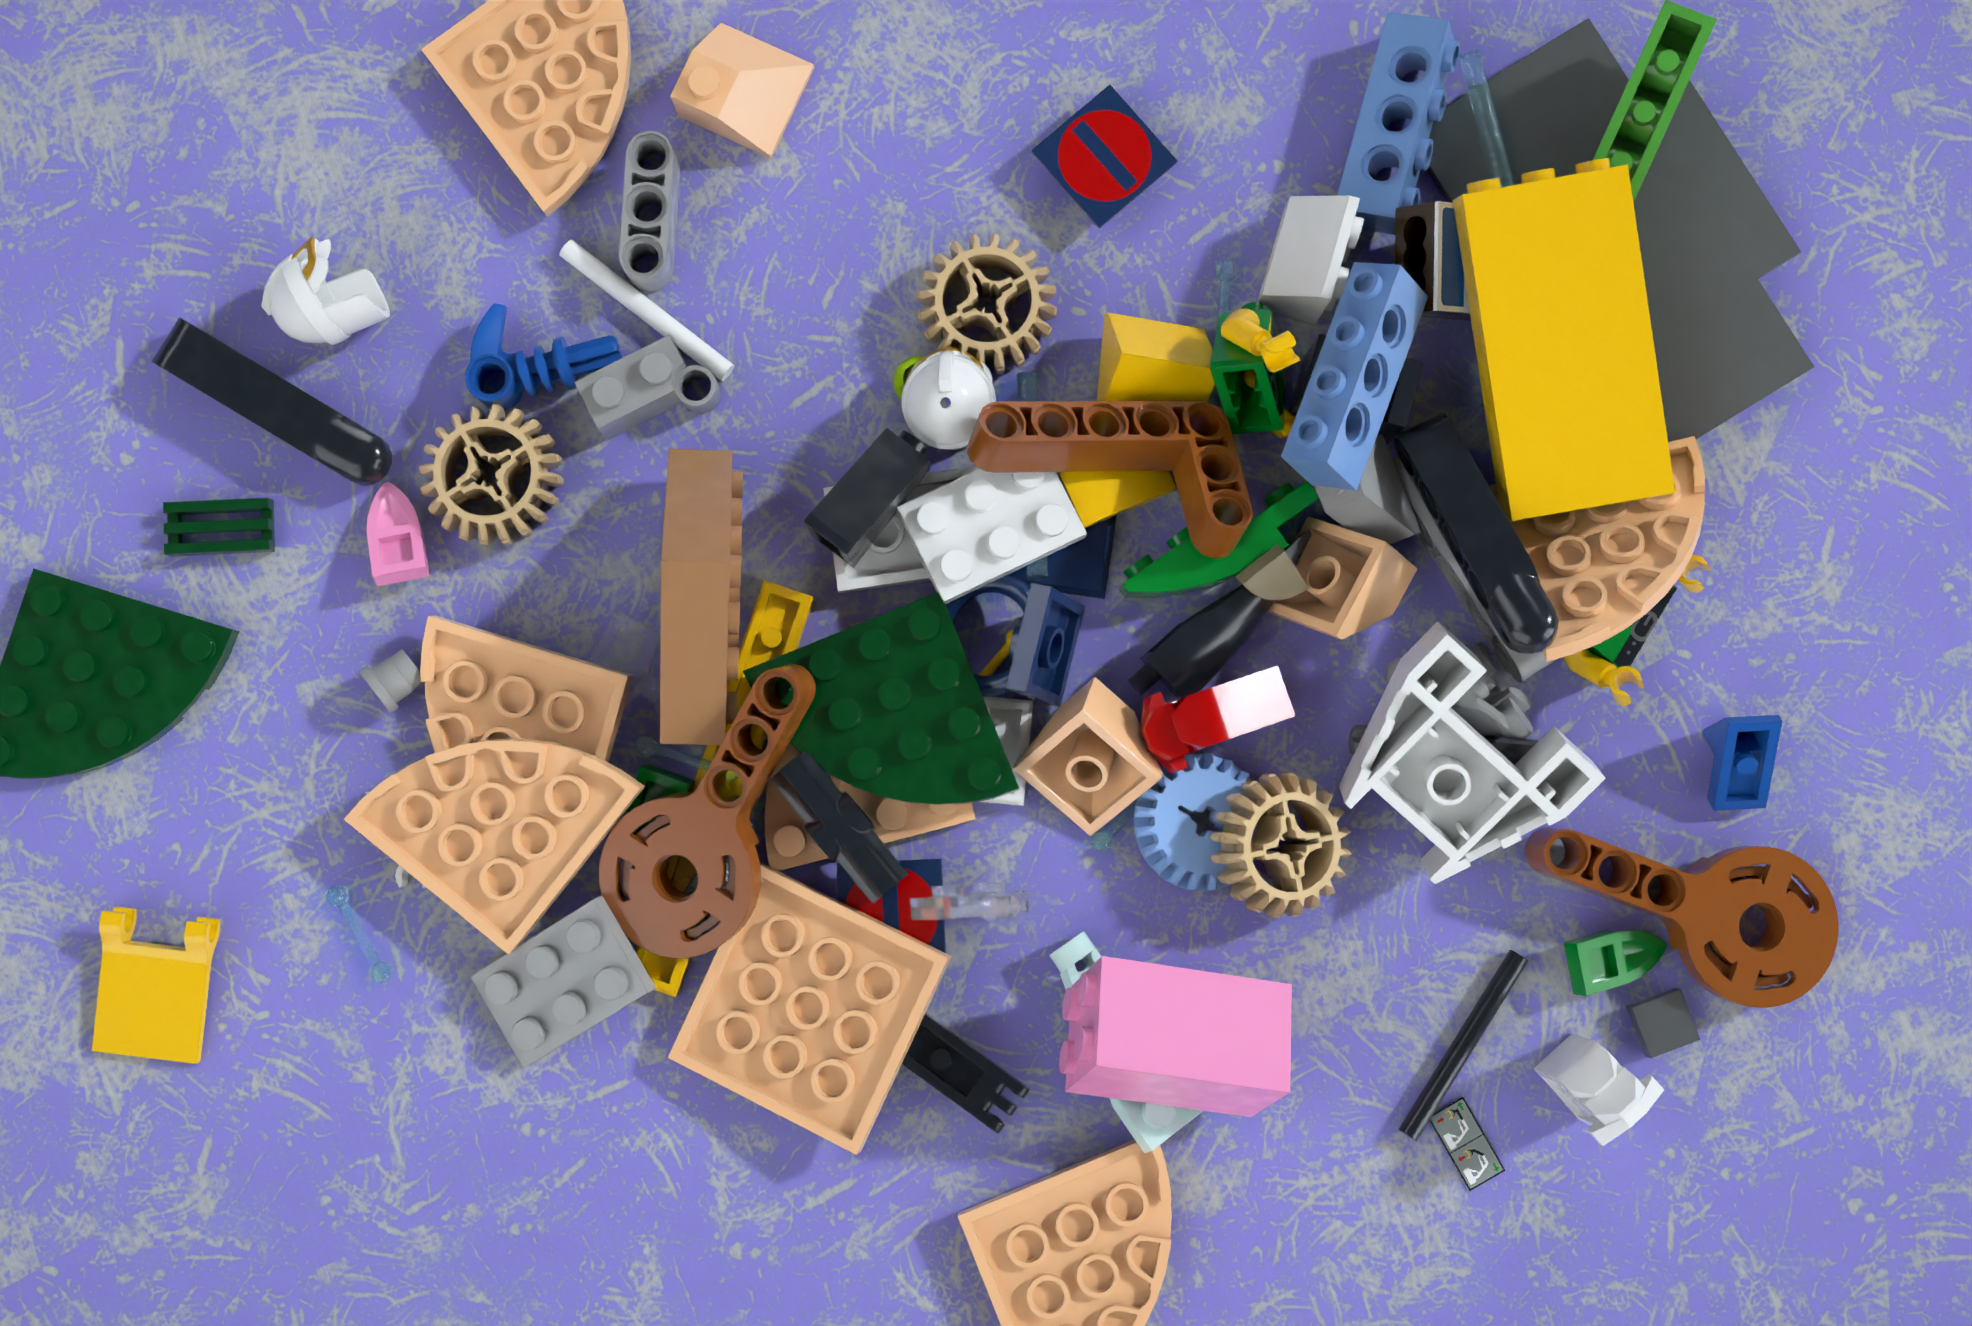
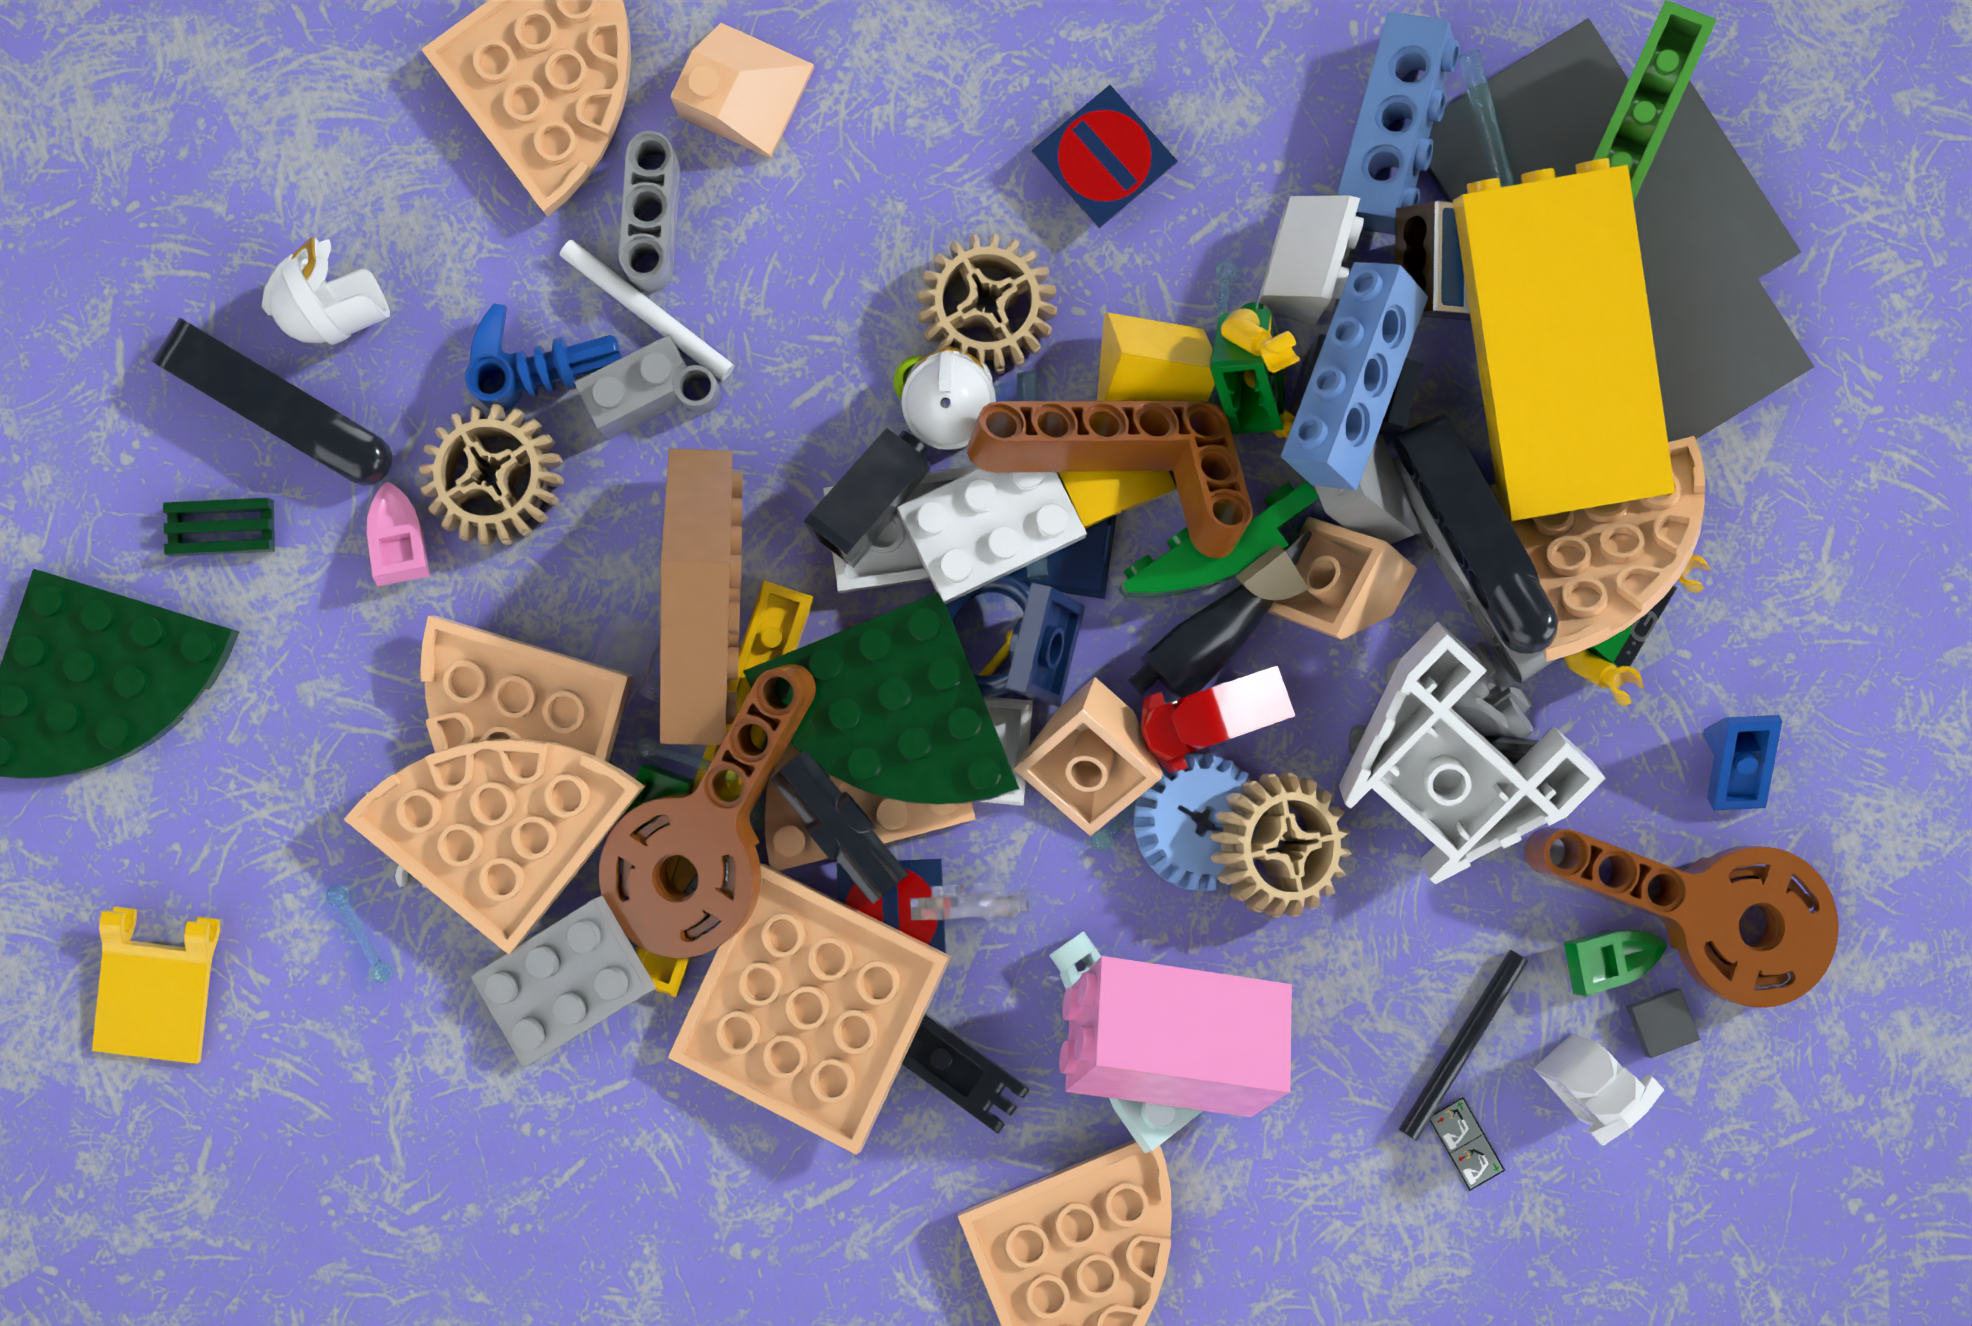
light grey piece [358,649,425,714] -> none

